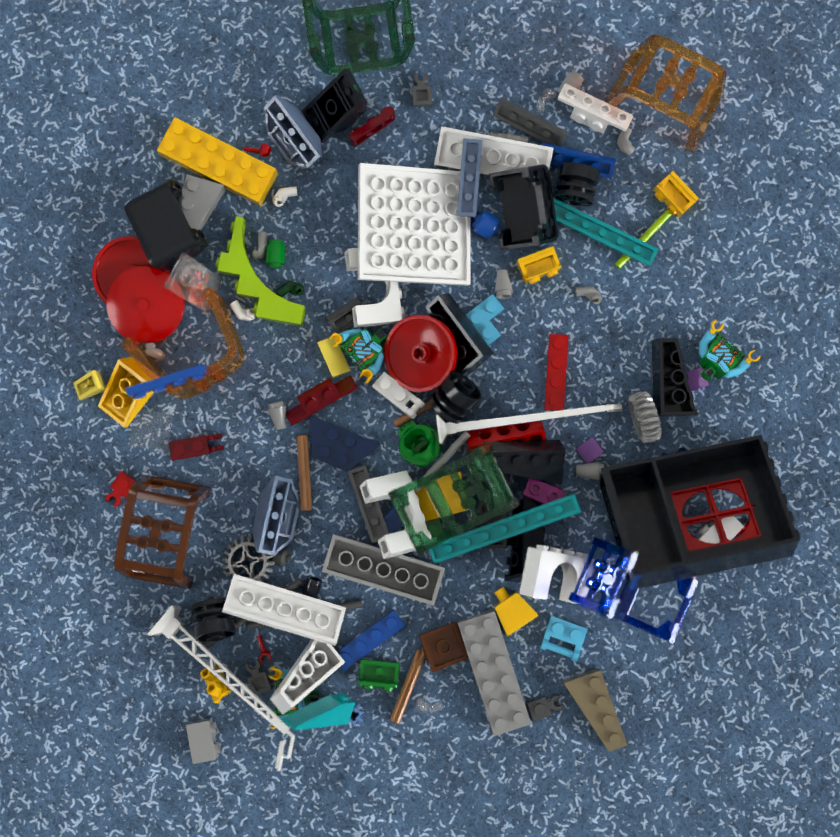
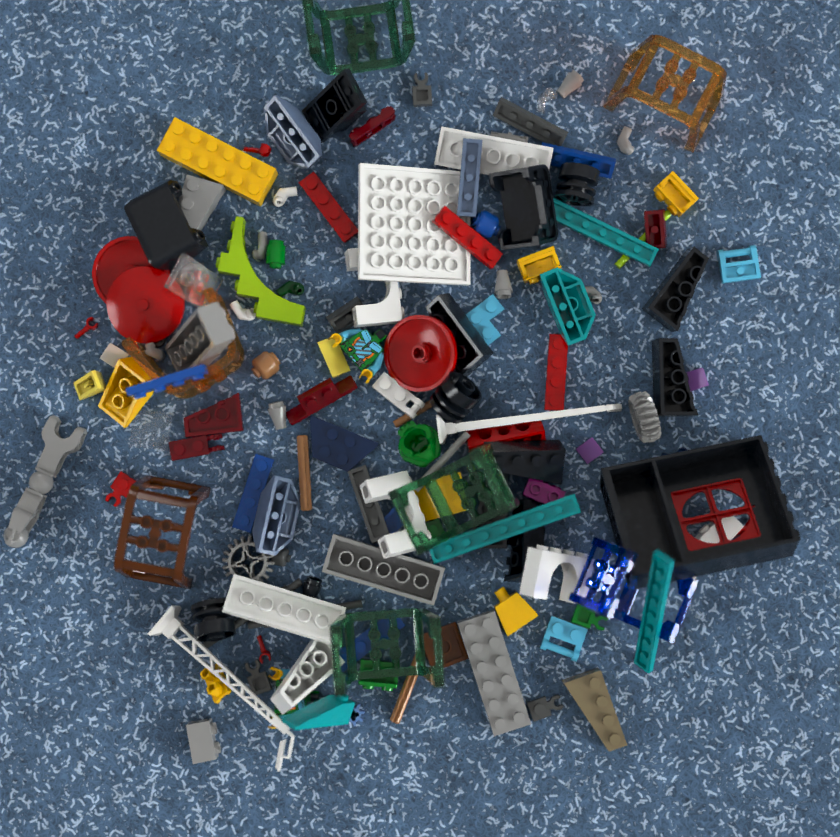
clear arm [416,698,445,715] -> none
white bracket [557,84,633,134] -> none
light grey cone [576,461,604,481] -> none
torso [698,320,760,381] -> none
none -> light grey piece [3,415,87,548]
none -> red hand [74,317,98,339]
none -> white slope [100,343,129,368]
none -> light grey brick [164,301,235,372]
none -> dark red wing [183,393,244,438]
none -> blue plate [232,454,274,533]
none -> medium nougat head [251,351,281,380]
none -> red plate [299,171,358,243]
none -> clear green windscreen [330,608,445,696]
none -> red plate [432,206,503,269]
none -> teal wedge [540,267,596,346]
none -> green plate [571,604,608,630]
none -> teal tile [634,549,674,674]
none -> black wedge [642,247,709,332]
none -> dark red slope [644,209,667,249]
none -> medium azure plate [716,245,761,284]

